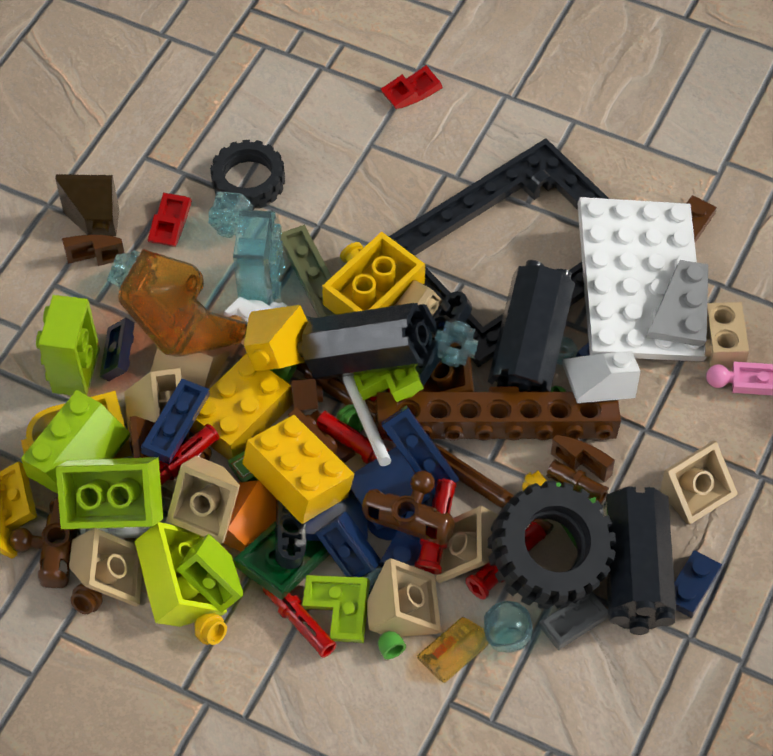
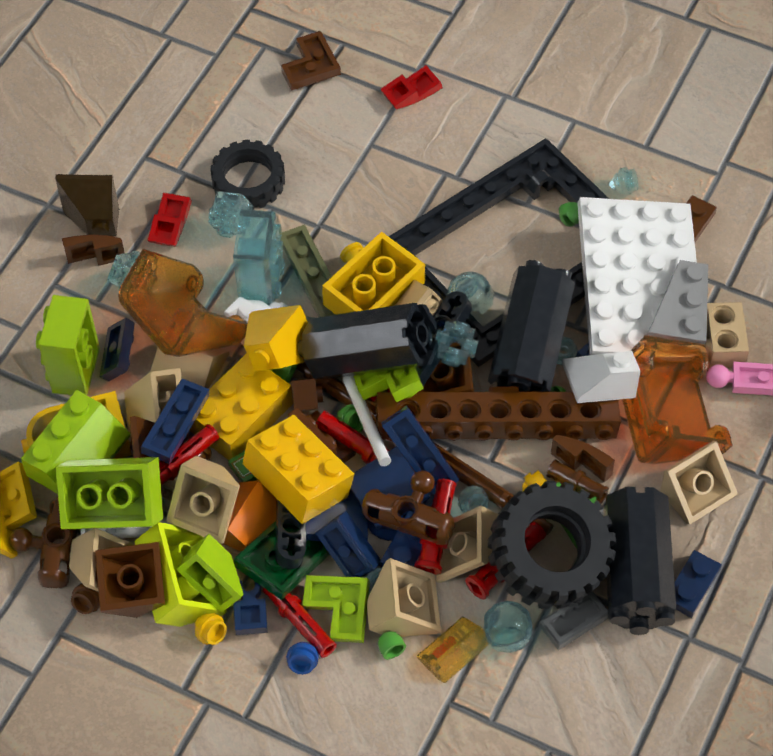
none -> reddish brown slope [95,542,165,618]
none -> dark blue plate [234,580,268,636]
none -> reddish brown plate [281,31,341,91]
none -> blue plate [286,642,319,675]
none -> clear light blue hair [447,271,494,314]
none -> clear light blue plate [458,486,488,513]
none -> bright green hinge [559,202,579,227]
none -> clear light blue plate [608,167,638,195]
none -> clear orange windscreen [622,335,733,464]

